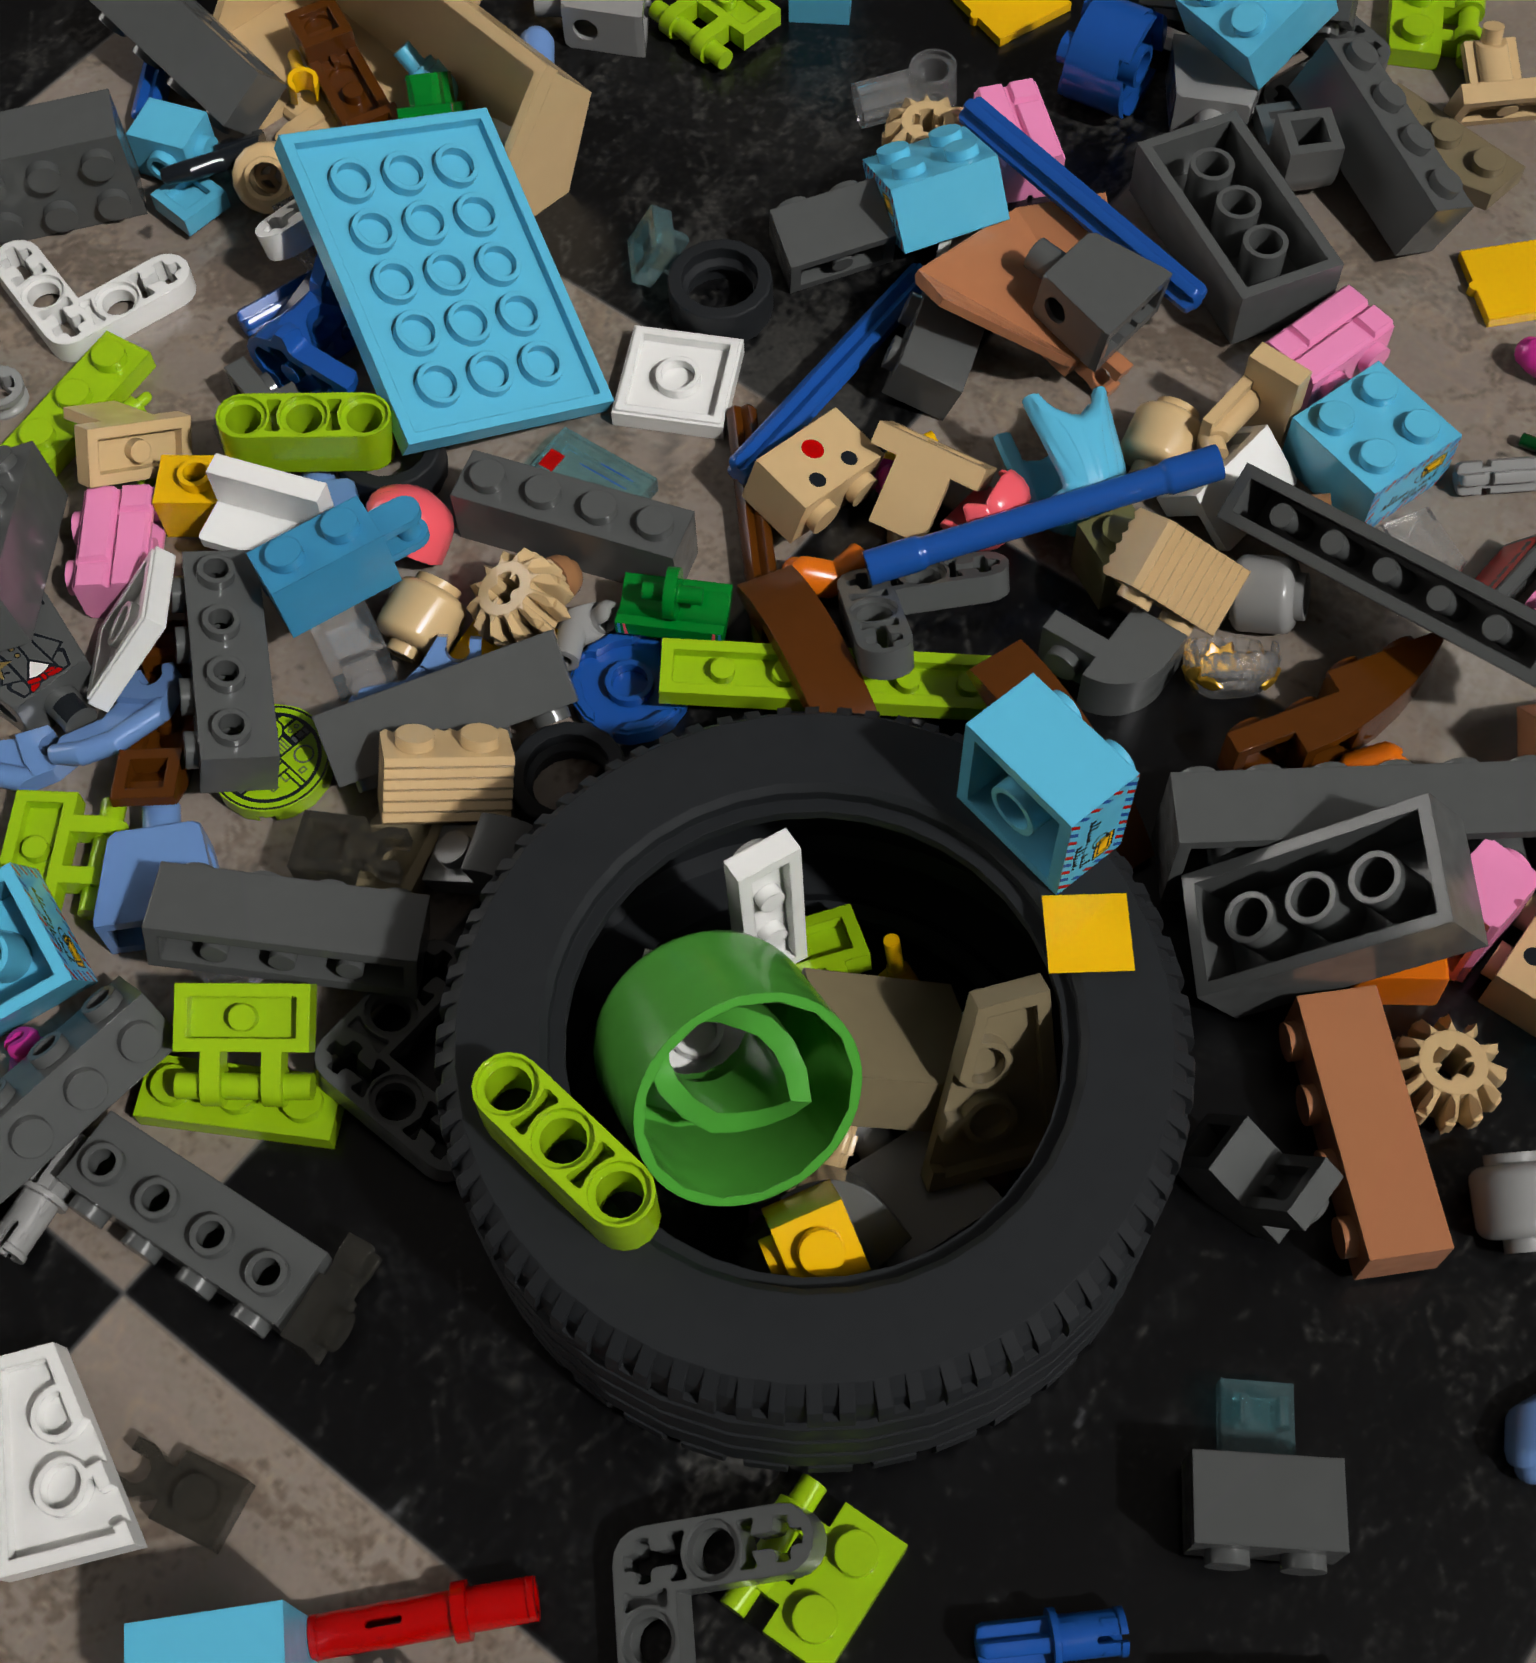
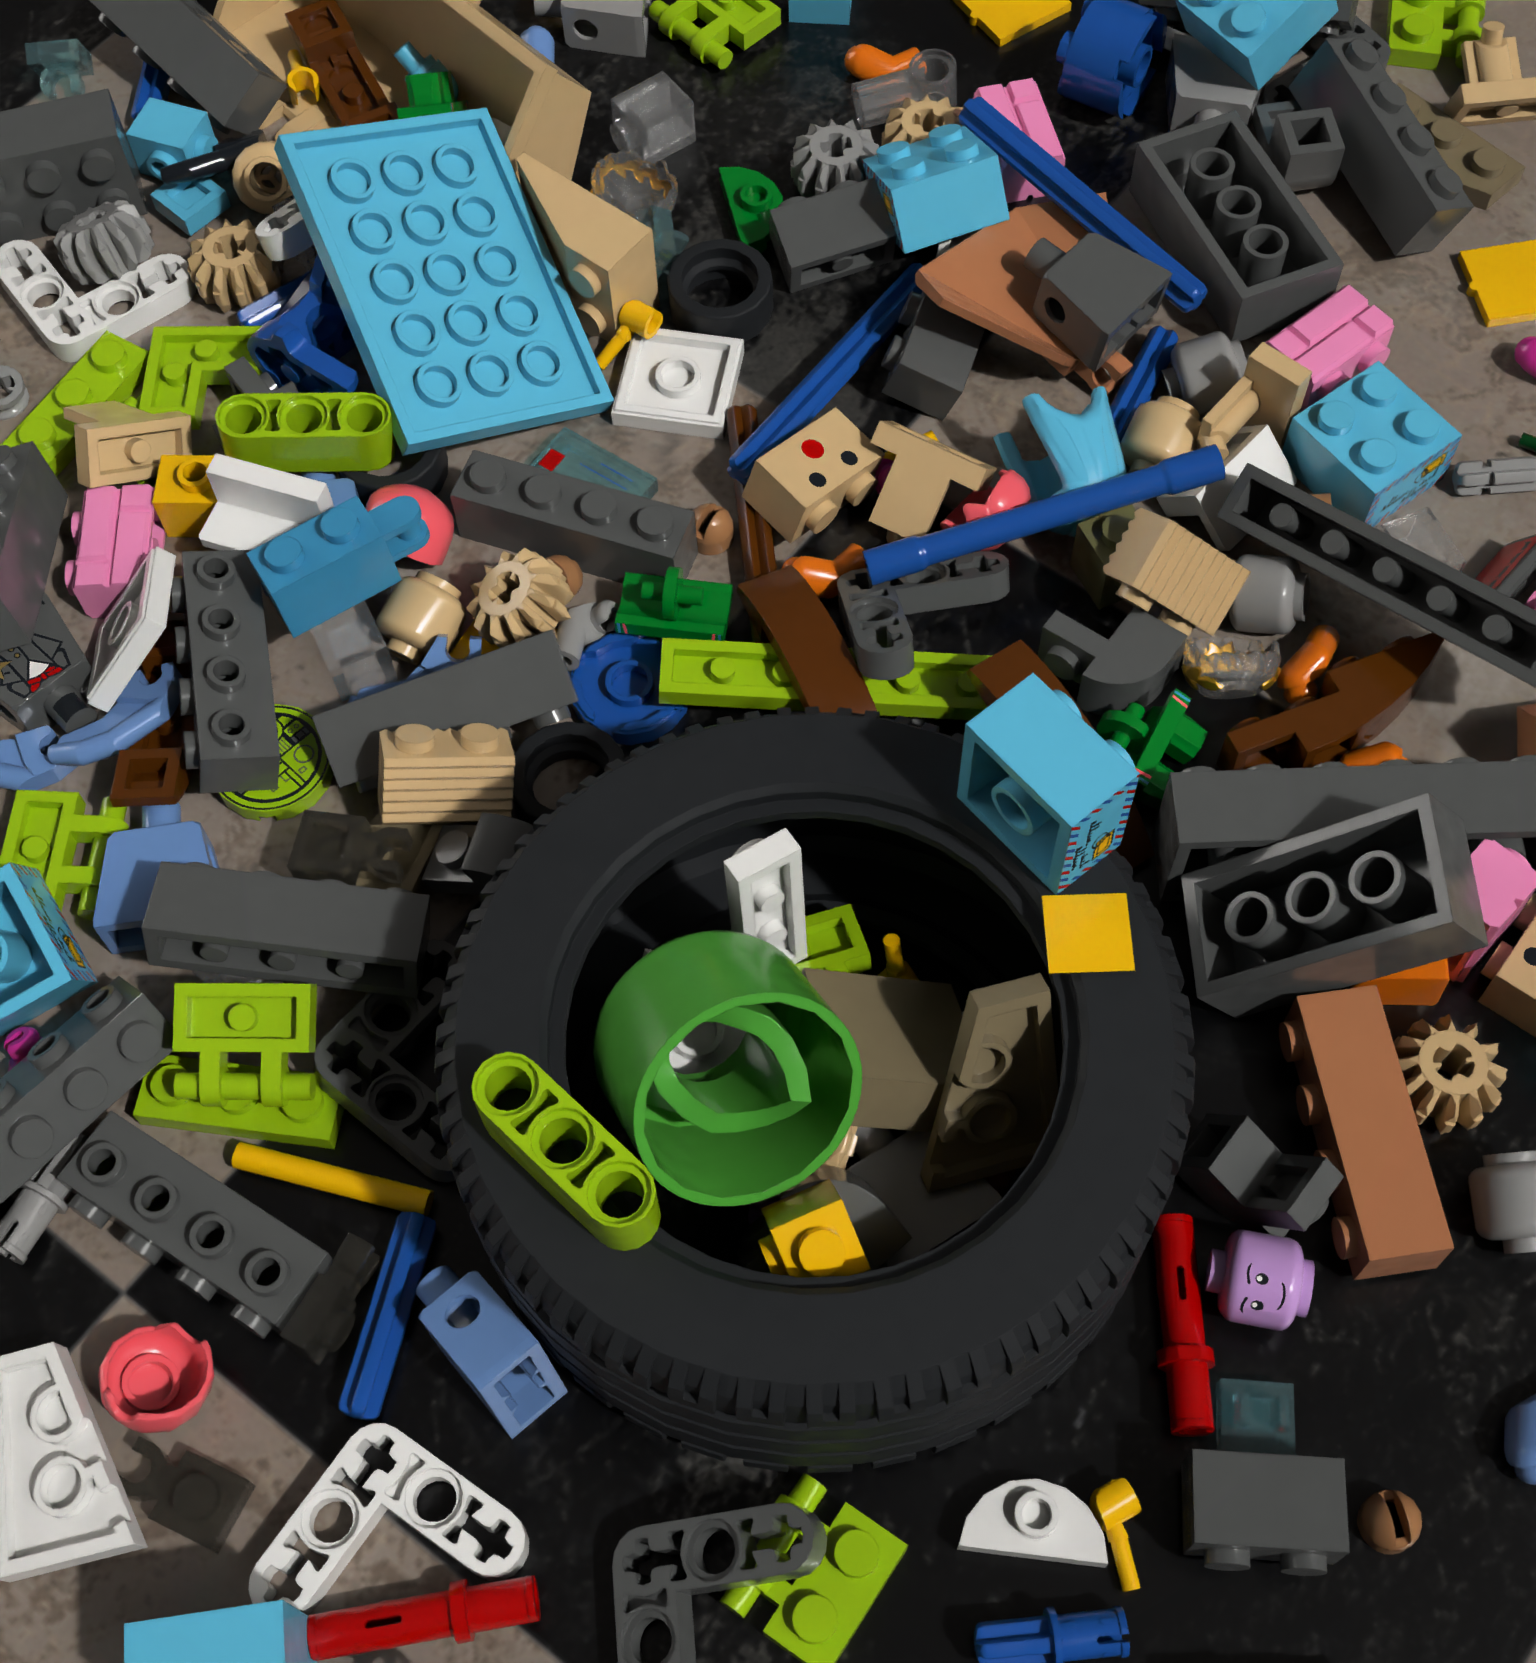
none -> clear light blue tile [25,39,94,100]
none -> light grey gear [53,200,155,285]
none -> coral hair [98,1322,214,1433]
none -> lime plate [139,326,262,430]
none -> tan gear [187,218,284,313]
none -> yellow bar [231,1142,434,1216]
none -> white beam [248,1423,529,1615]
none -> blue axle [338,1212,437,1420]
none -> medium blue torso [416,1265,568,1439]
none -> tan slope [516,152,660,342]
none -> clear hair [590,151,678,228]
none -> yellow hand [596,300,663,370]
none -> clear brick [610,71,696,167]
none -> medium nougat hinge [693,503,734,555]
none -> green plate [719,167,783,253]
none -> light grey gear [790,118,879,198]
none -> orange arm [844,44,925,89]
none -> white plate [957,1479,1108,1568]
none -> yellow hand [1089,1478,1142,1592]
none -> green hips [1096,688,1209,811]
none -> blue axle [1110,325,1179,443]
none -> red pin [1152,1213,1215,1437]
none -> light grey head [1161,331,1247,415]
none -> lavender head [1205,1229,1315,1331]
none -> orange arm [1277,625,1340,704]
none -> medium nougat hinge [1357,1490,1422,1554]

